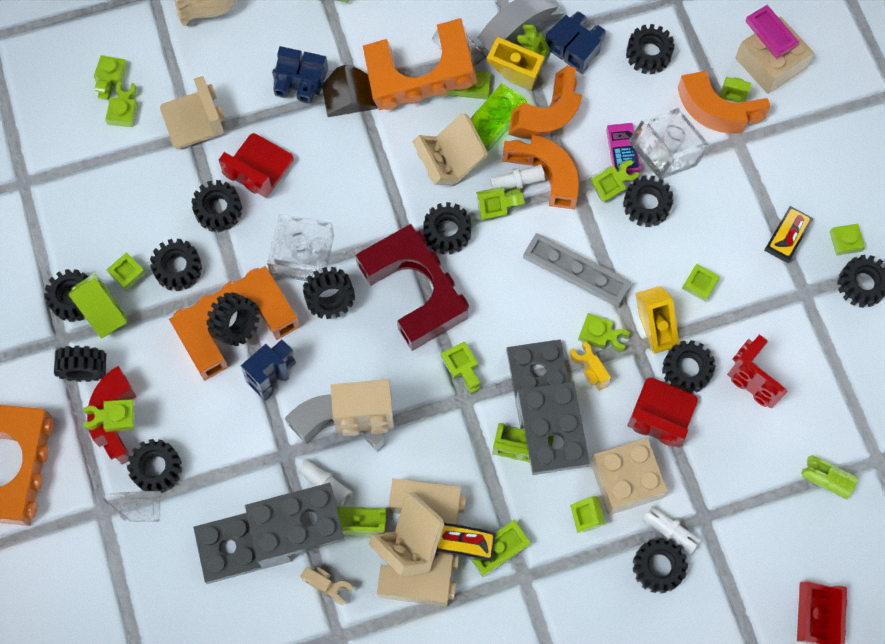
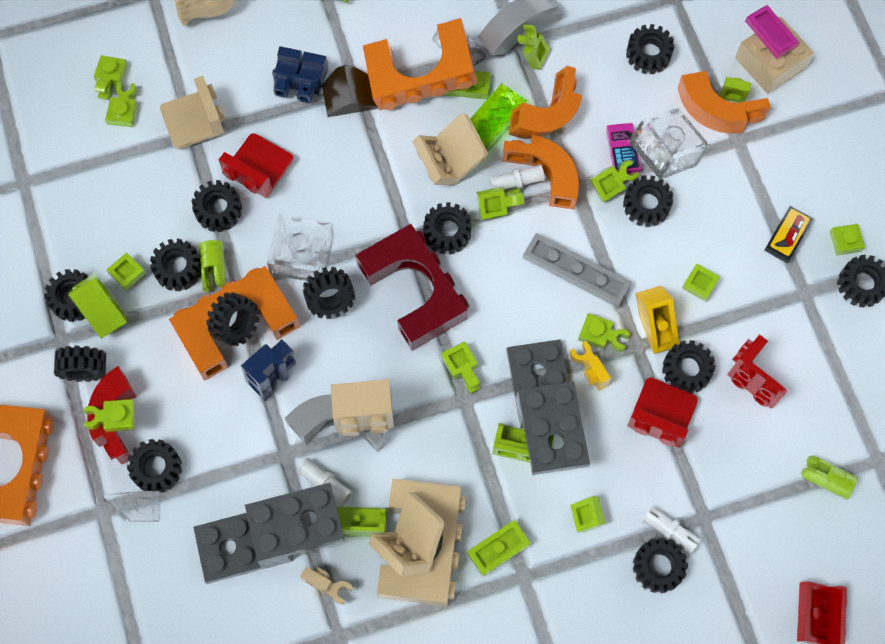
slope [436,523,496,563] -> none
yellow slope [486,37,545,91] -> none
dark blue hips [545,11,606,74] -> none
tan brick [590,438,667,515] -> none
none -> lime hinge [199,240,227,292]

